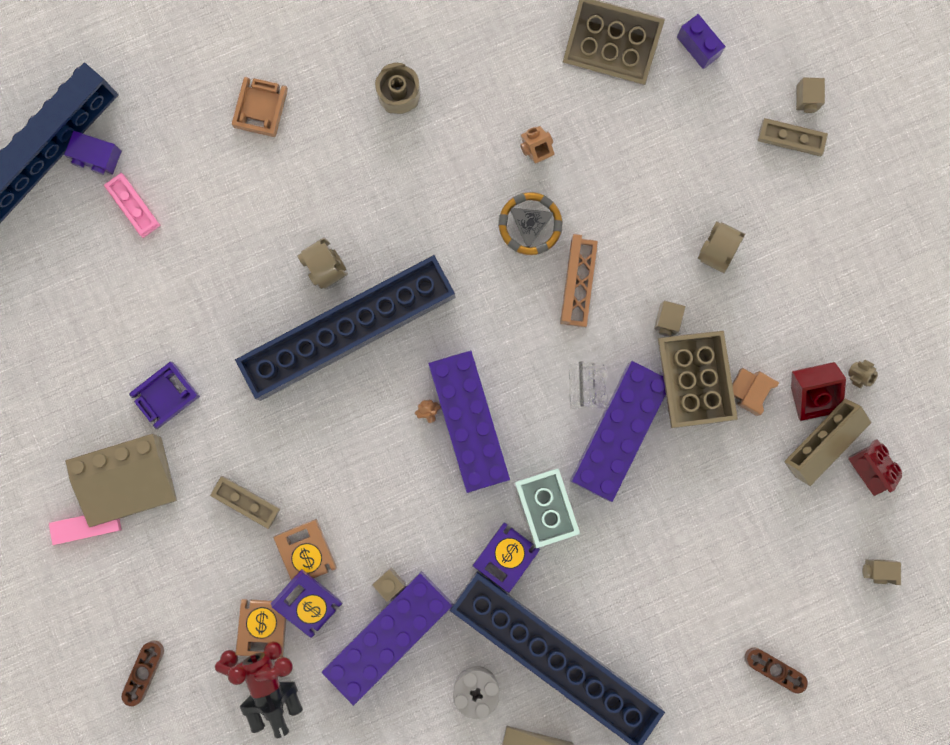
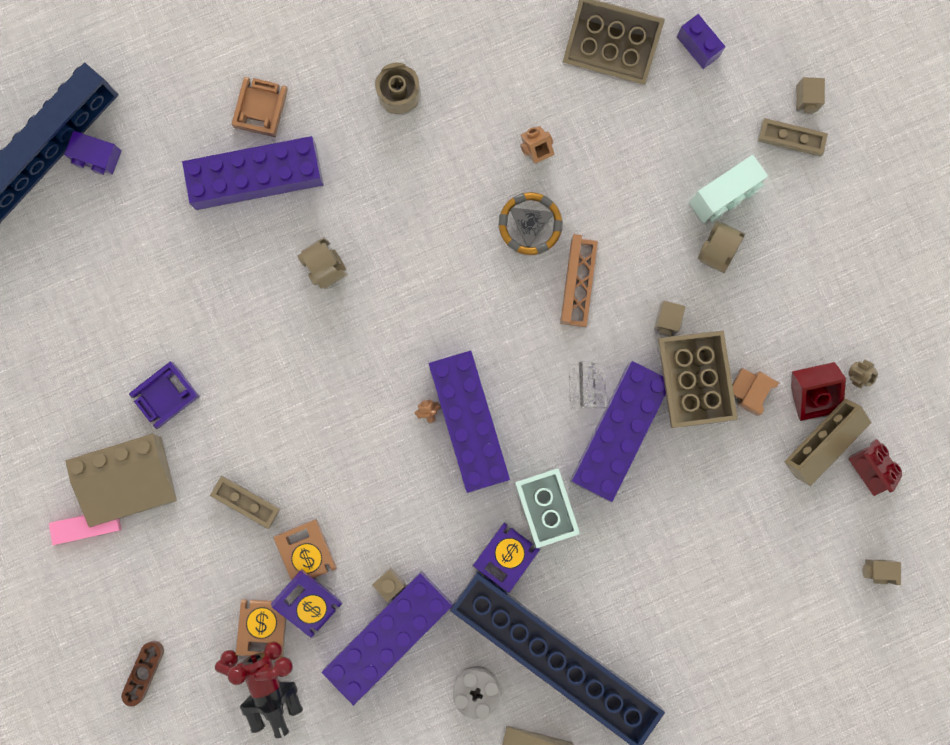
bright pink tile [104,172,161,238] -> none
dark blue brick [235,255,456,401] -> none
reddish brown beam [744,647,808,694] -> none
none -> dark purple brick [182,136,324,210]
none -> light aqua brick [689,155,768,224]

